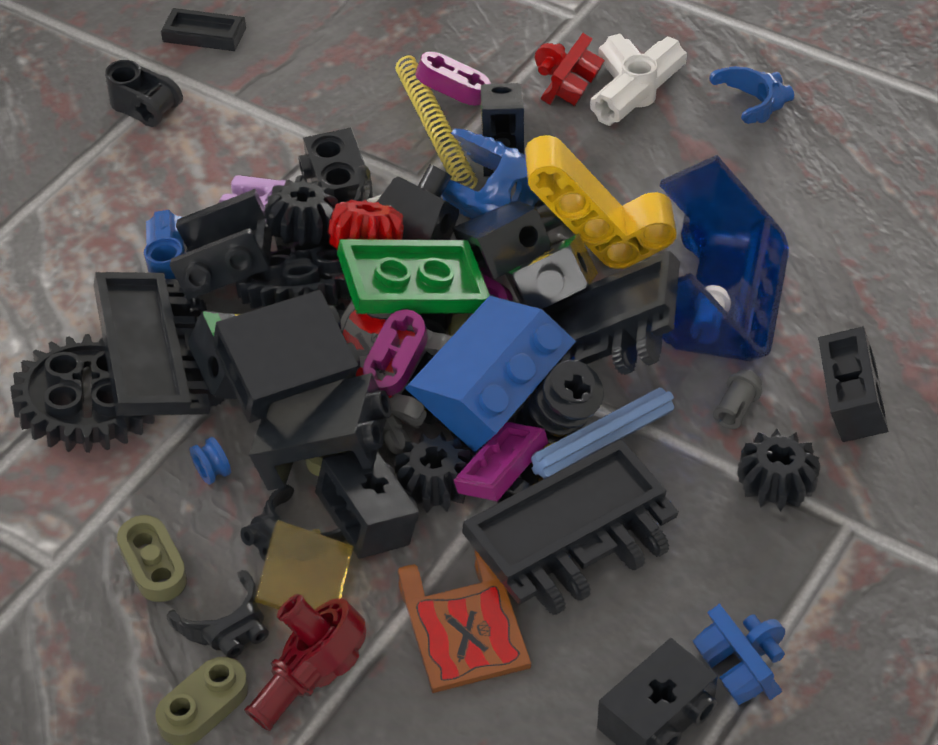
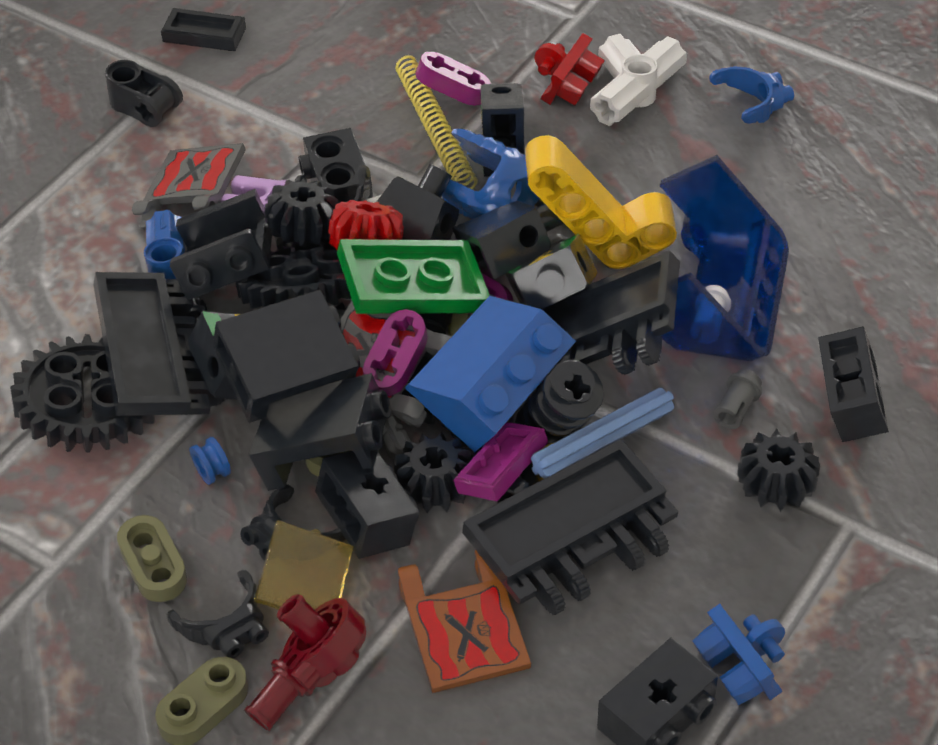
none -> dark grey flag [132,143,246,229]

